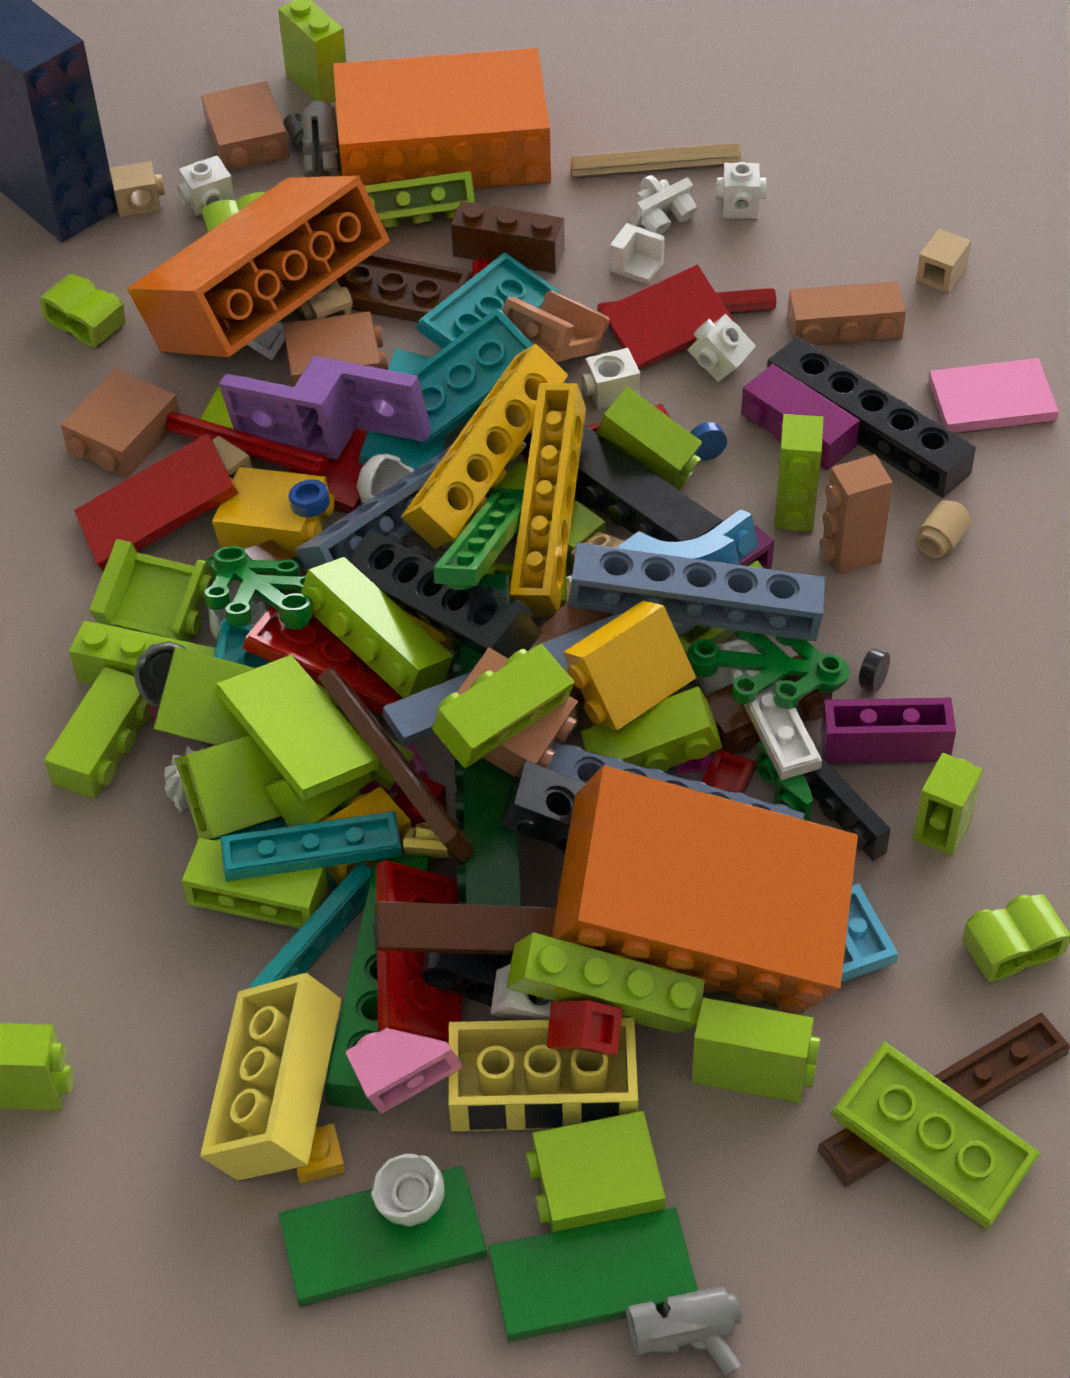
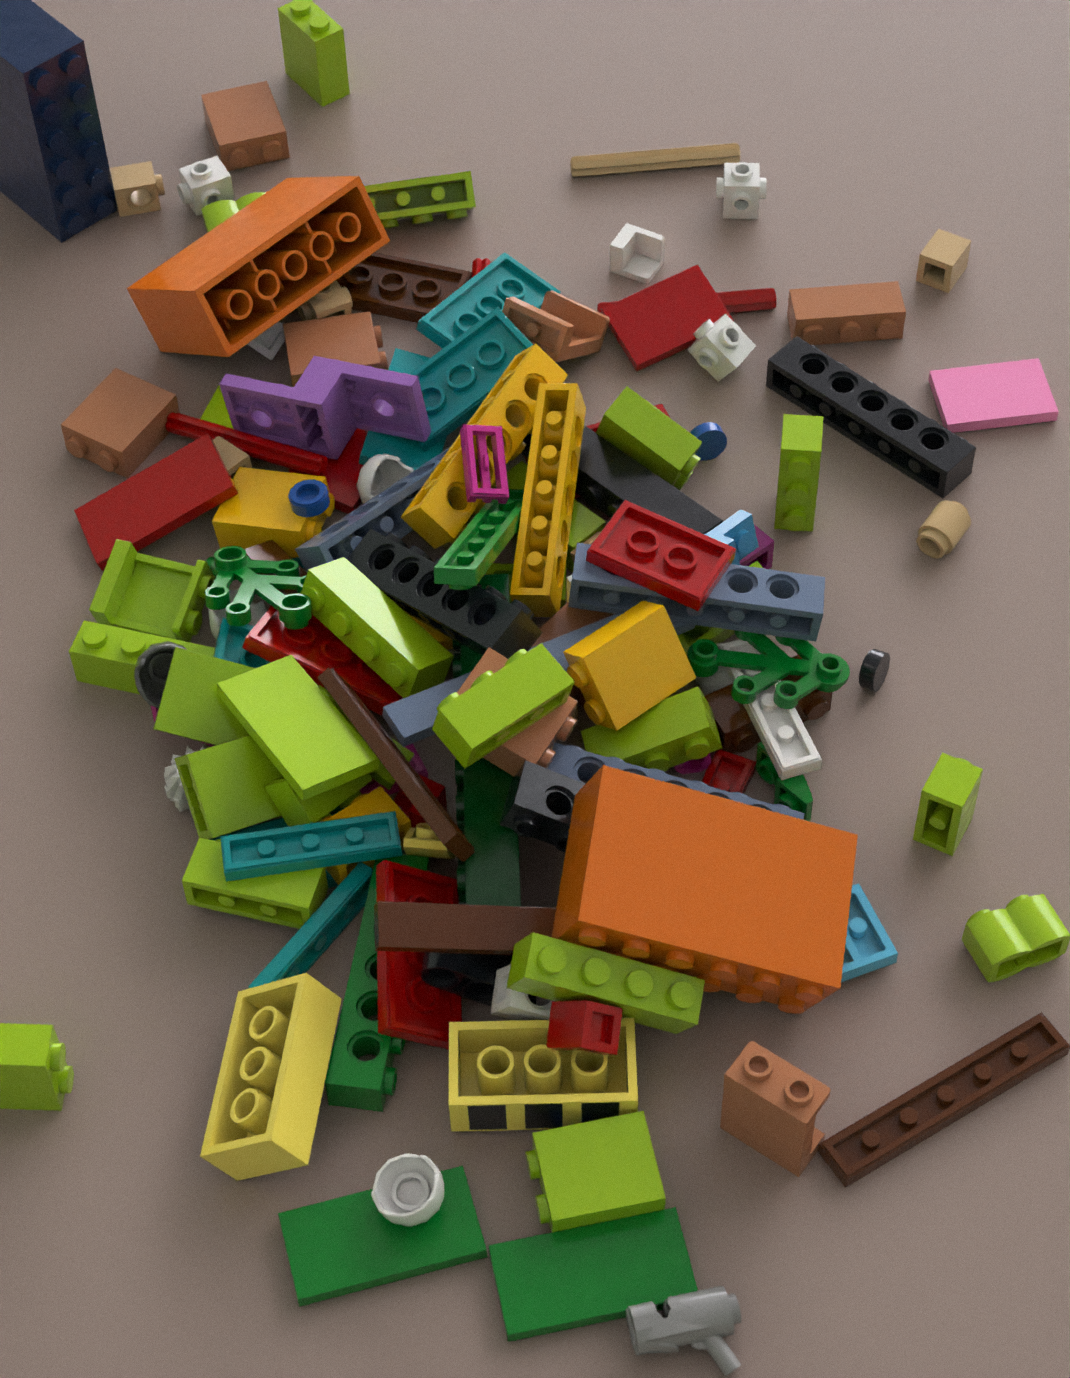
lime brick [39,274,126,347] -> none
lime brick [44,667,153,799] -> none
dark grey pin [283,113,303,152] -> none
yellow plate [296,1123,345,1184] -> none
light grey piece [302,101,341,177] -> none
orange brick [333,48,551,188] -> none
bright pink slope [345,1028,463,1114] -> none
reddish brown brick [451,201,565,274] -> none
white brick [581,348,640,410] -> none
white hips [630,175,697,234] -> none
lime brick [691,997,821,1103] -> none
magenta brick [741,364,860,471] -> none
black plate [803,754,891,861] -> none
nougat brick [819,454,893,575] -> none
magenta brick [821,697,956,764] -> none
lime tile [830,1041,1041,1230] -> none
none -> dark pink tile [460,424,509,504]
none -> red tile [586,500,736,611]
none -> nougat panel [720,1041,830,1177]

